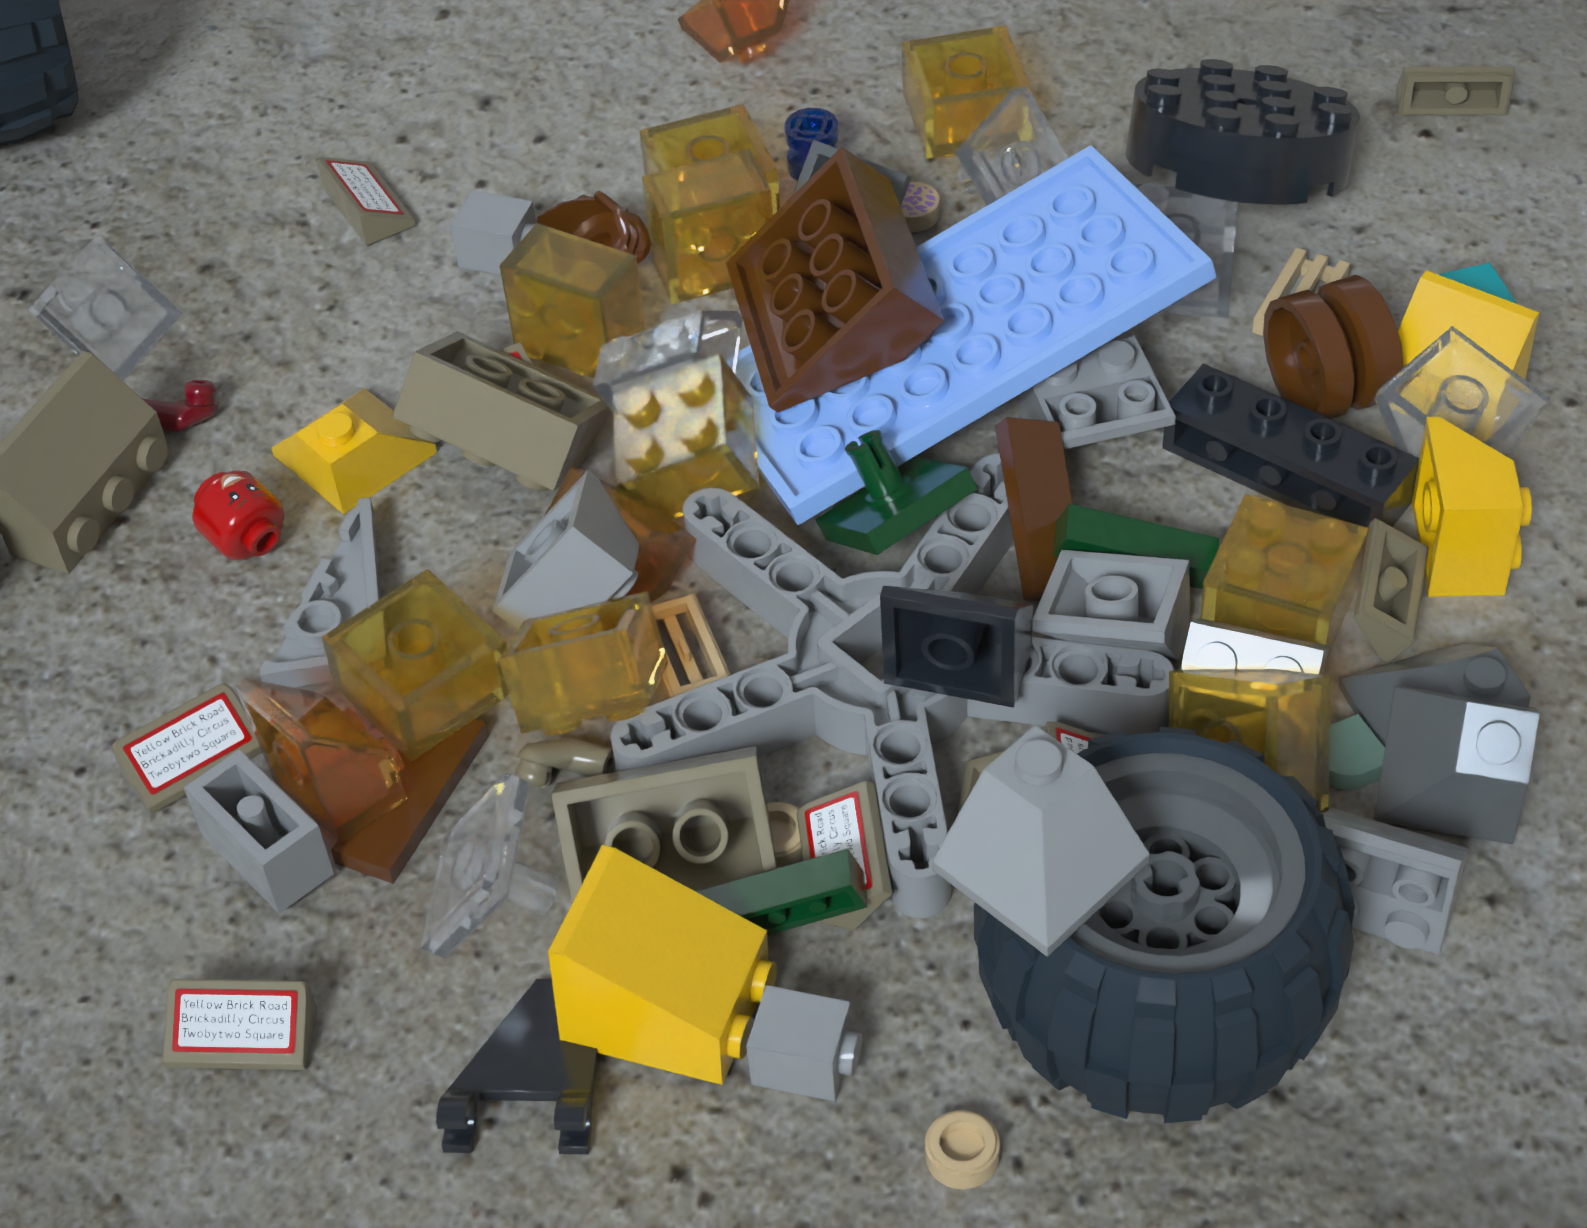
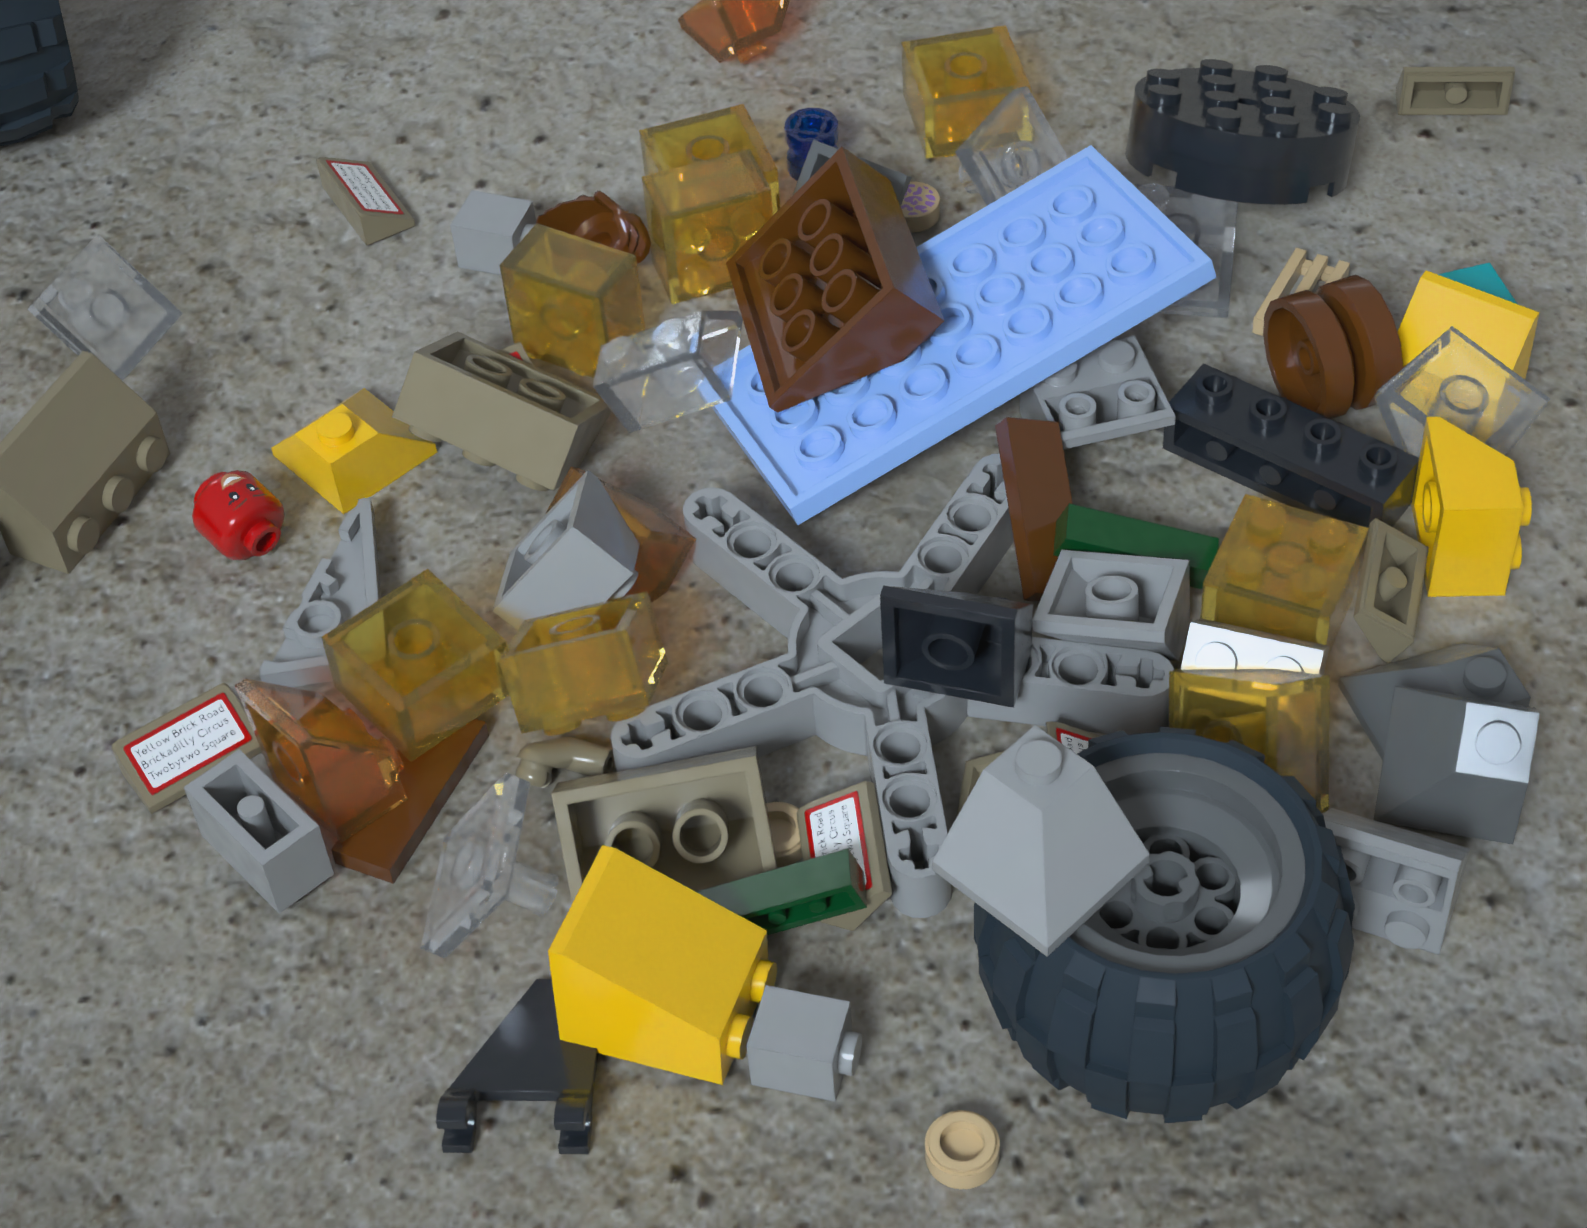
dark red arm [142,380,219,432] -> none
slope [163,979,317,1070] -> none
clear yellow brick [613,354,759,527] -> none
tan tile [635,593,730,699] -> none
dark green tile [815,430,978,555] -> none
sand green tile [1311,714,1385,790] -> none

